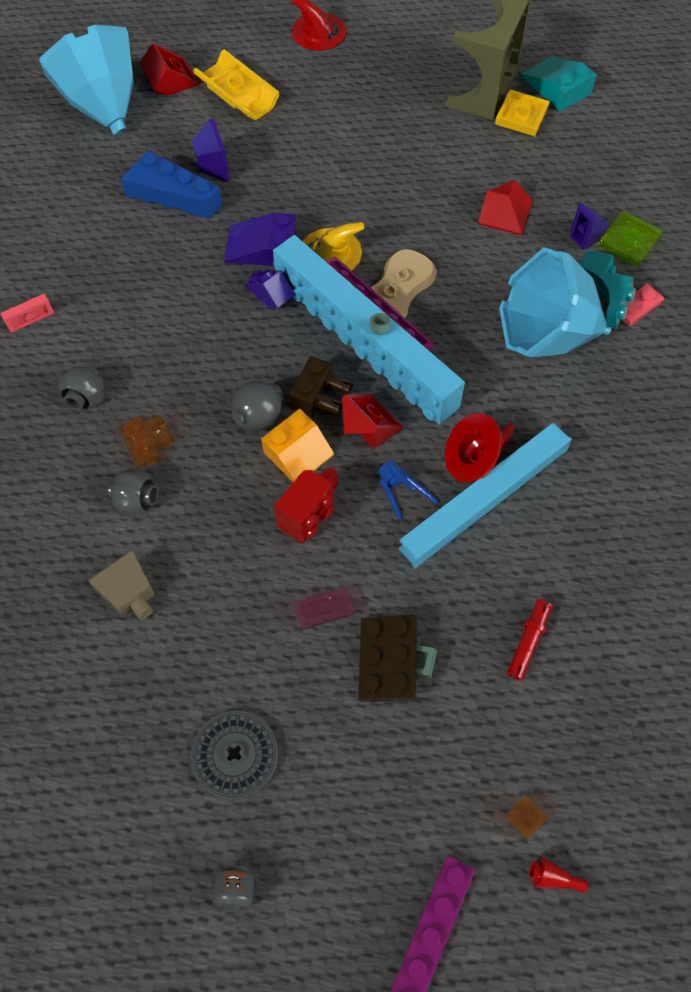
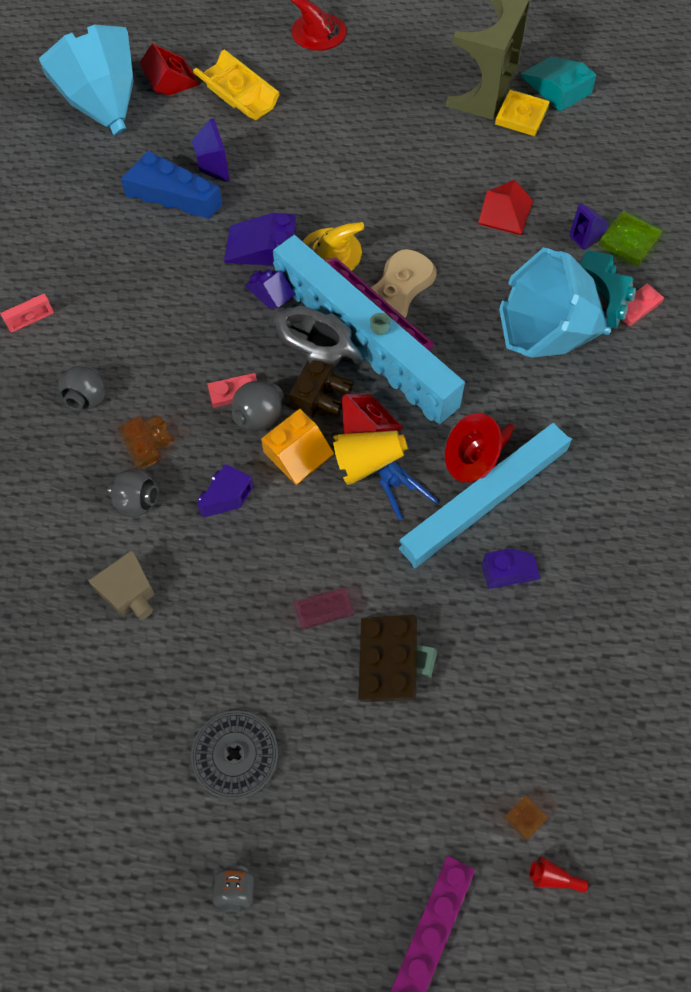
red hinge [274,467,338,544] -> none
red pin [506,599,553,681] -> none
none -> dark purple slope [197,464,254,517]
none -> coral plate [207,373,257,408]
none -> flat silver piece [273,306,363,366]
none -> yellow cone [333,431,408,485]
none -> dark purple slope [481,549,541,589]

